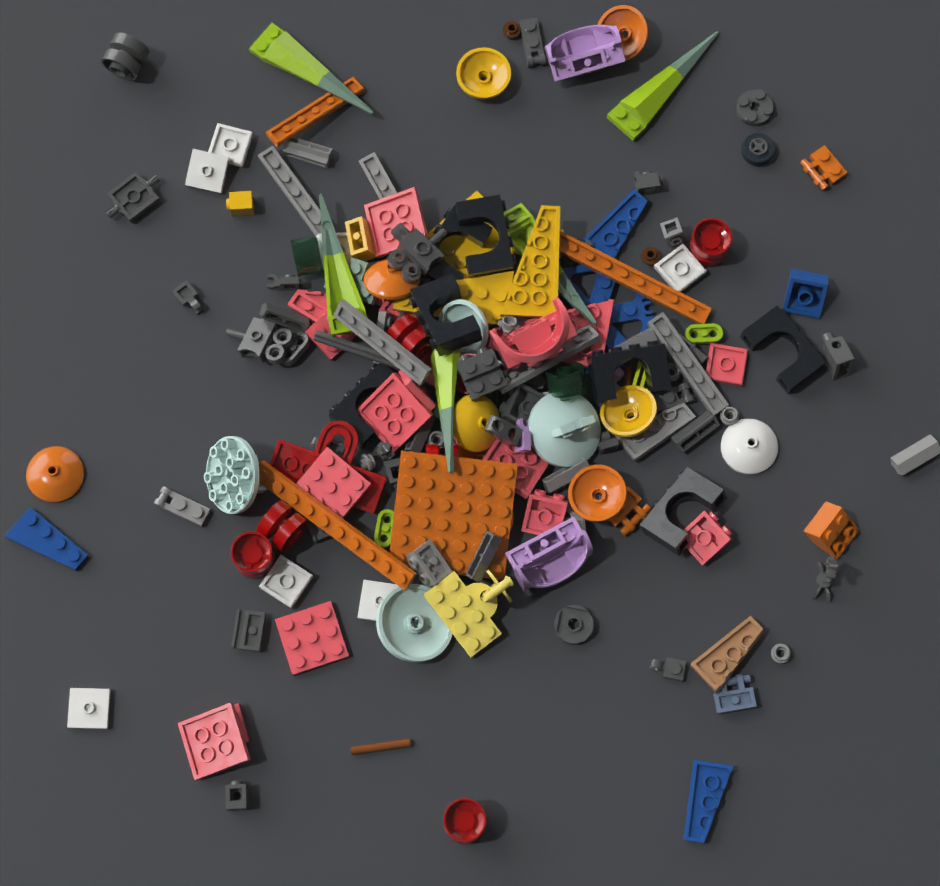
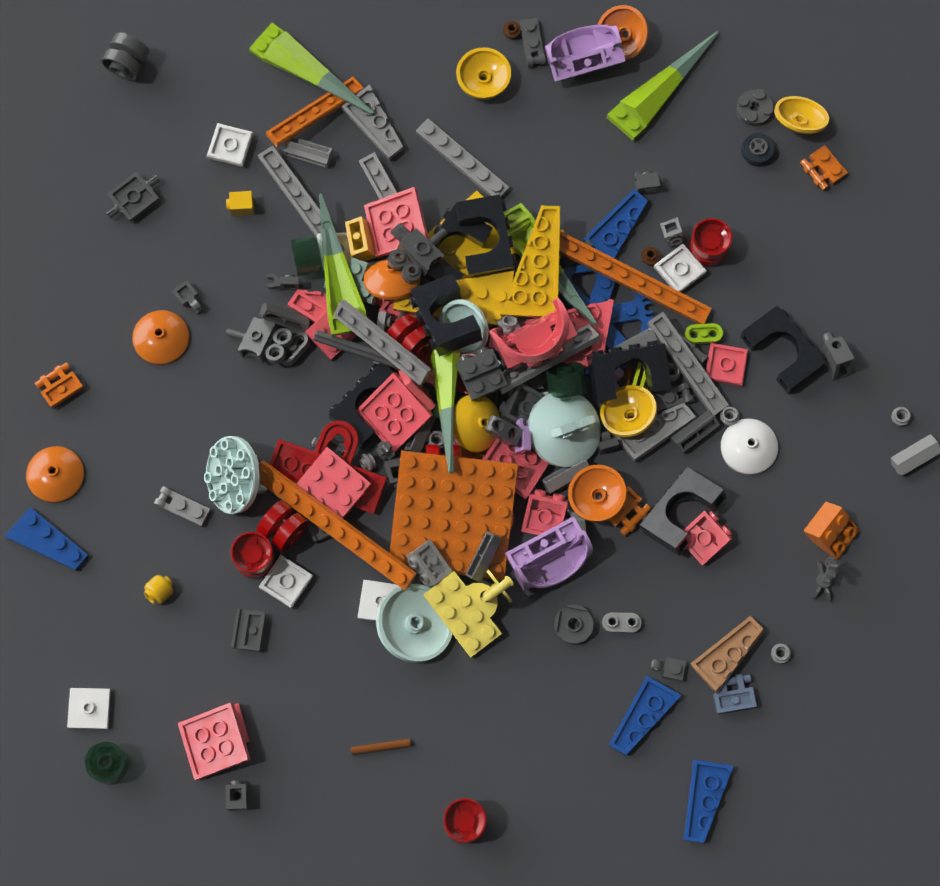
white plate [185,149,230,193] -> none
coral plate [275,601,349,676] -> none
lime plate [374,509,394,549] -> none
blue slope [783,268,828,319] -> none
none -> orange plate [34,362,84,409]
none -> clear green brick [85,742,129,785]
none -> orange dish [132,310,189,365]
none -> yellow head [144,575,173,604]
none -> light grey wing [342,84,403,160]
none -> light grey plate [416,119,509,198]
none -> light grey plate [602,612,641,634]
none -> blue wing [608,676,681,756]
none -> yellow dish [774,96,829,134]
none -> light grey plate [891,407,911,426]

